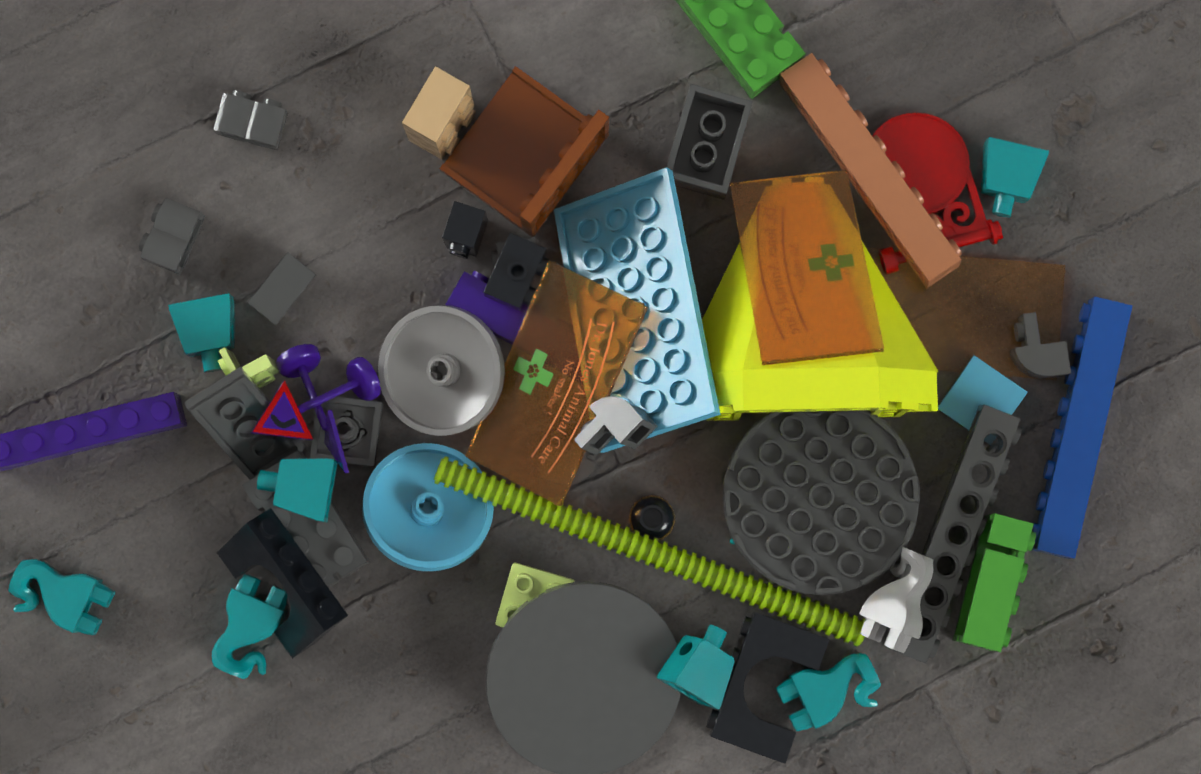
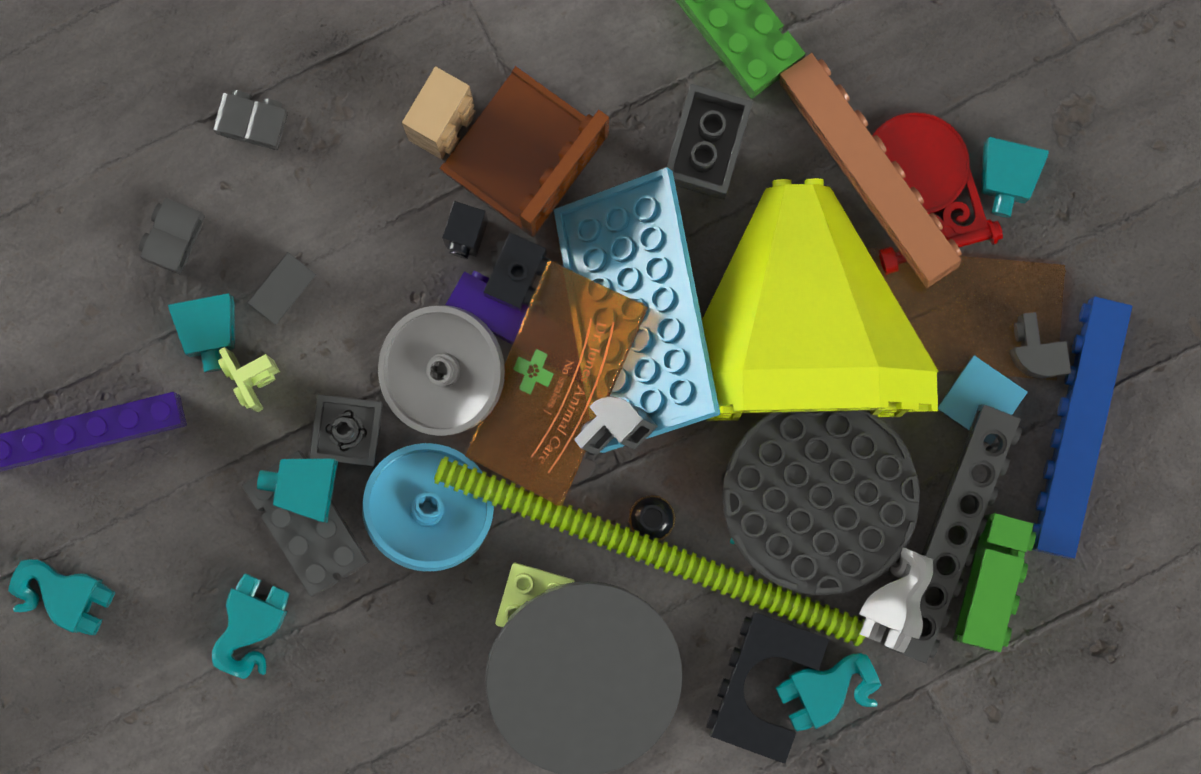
dark grey tile [184,367,307,480] -> none
black arch [217,508,348,659] -> none
dark purple piece [251,357,381,440] -> none
dark purple piece [275,344,349,474] -> none
teal torso [656,625,735,710] -> none
clear orange piece [730,170,884,365] -> none

